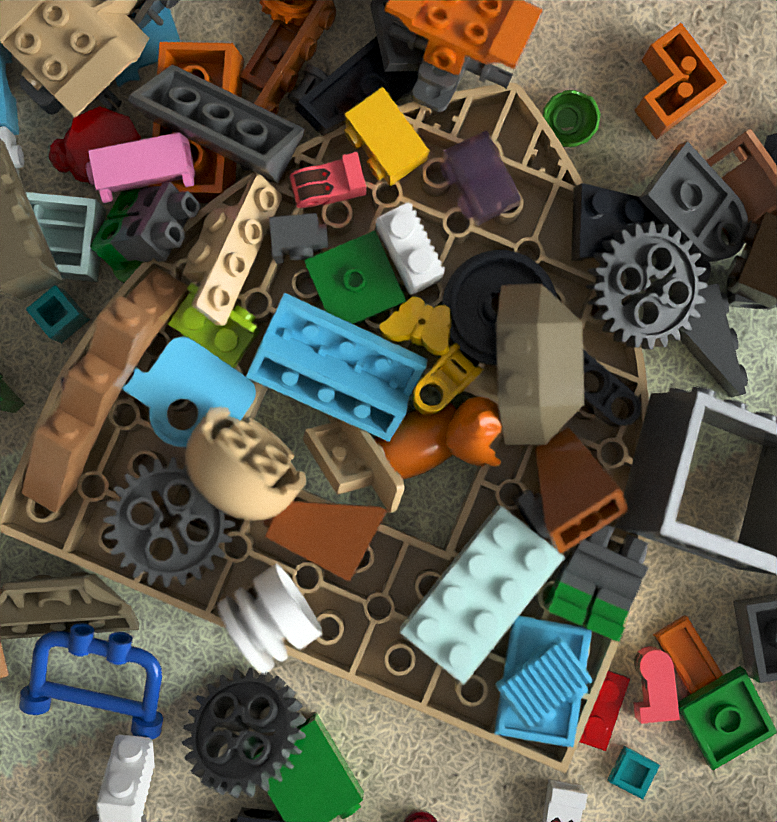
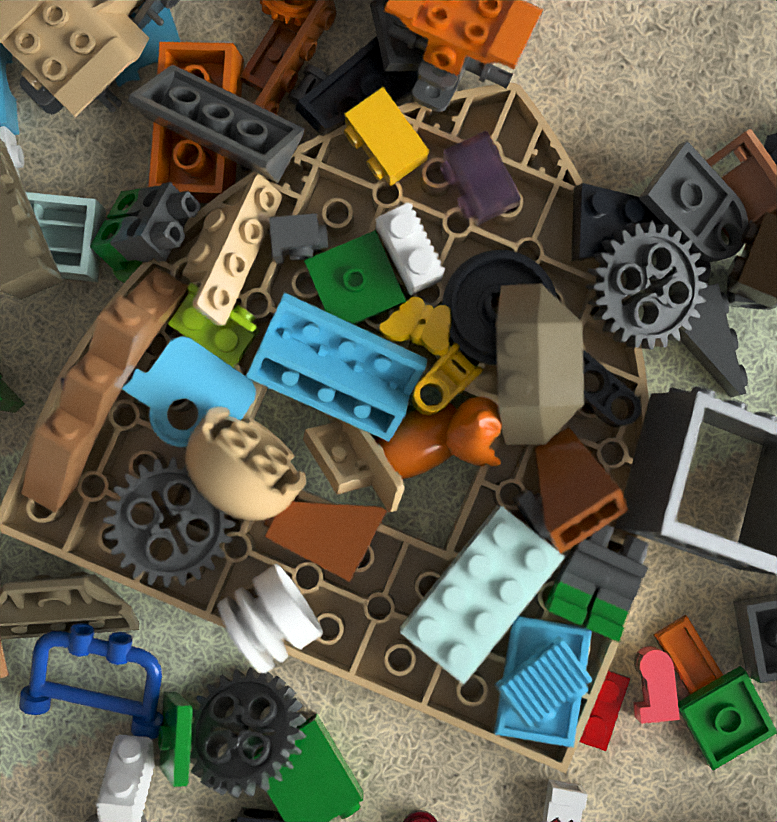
teal brick [25,285,90,344] -> none
red piece [49,106,141,184] -> none
bright pink brick [86,133,196,203] -> none
coral leg [289,152,366,208] -> none
bright green hair [543,90,601,148] -> none
teal tile [607,746,660,799] -> none
orange brick [634,23,727,140] -> none
none -> green plate [158,692,193,787]

